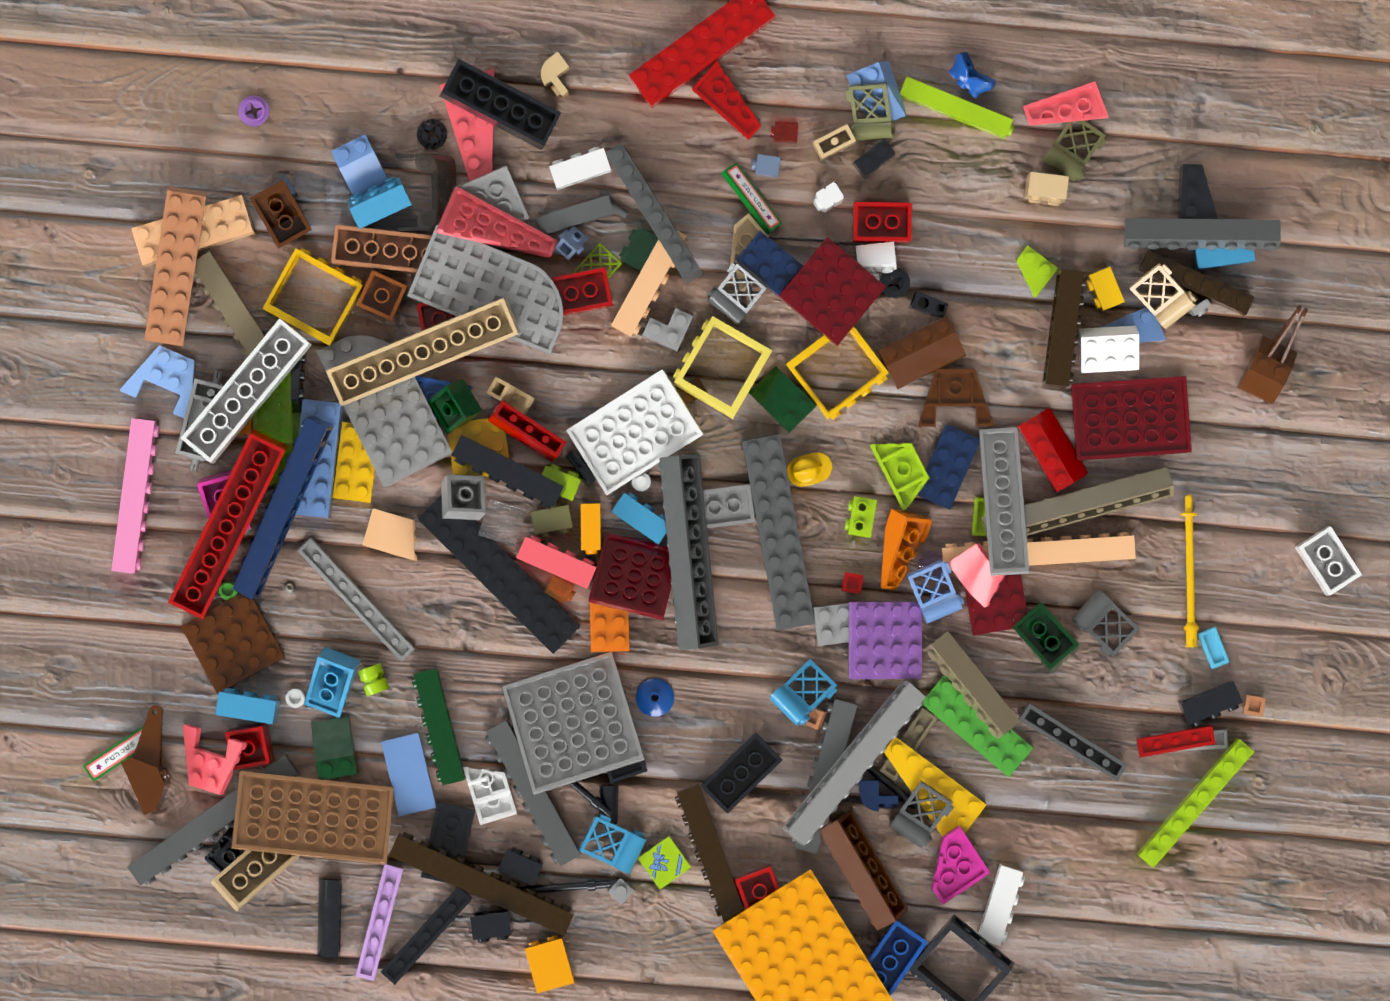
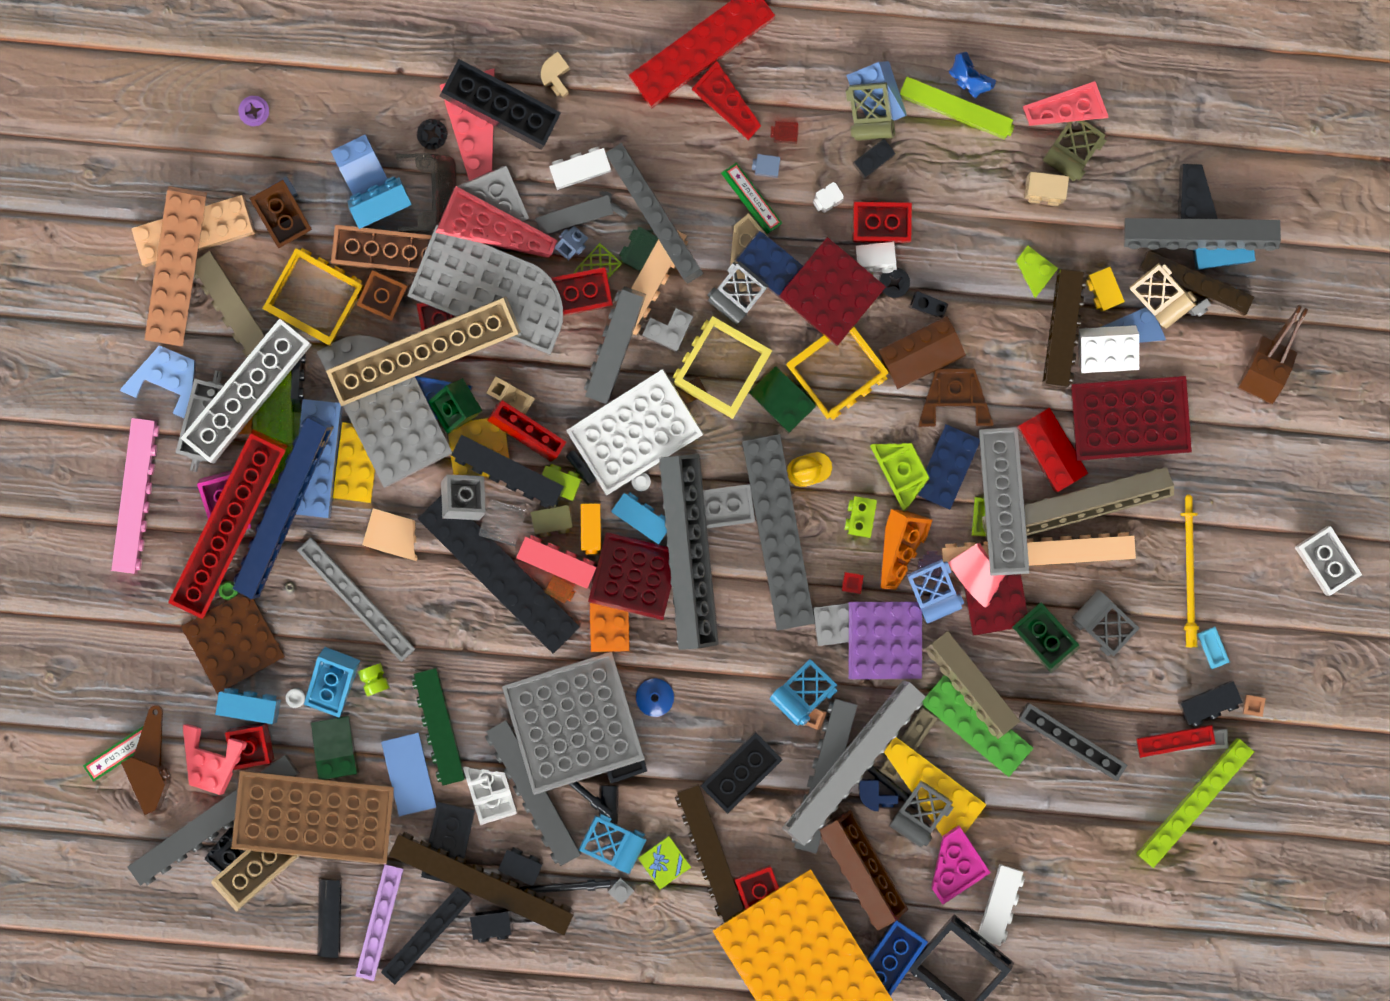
light orange brick [525,935,575,993] -> none
tan brick [813,124,856,161] -> none
none -> dark grey brick [584,286,646,404]

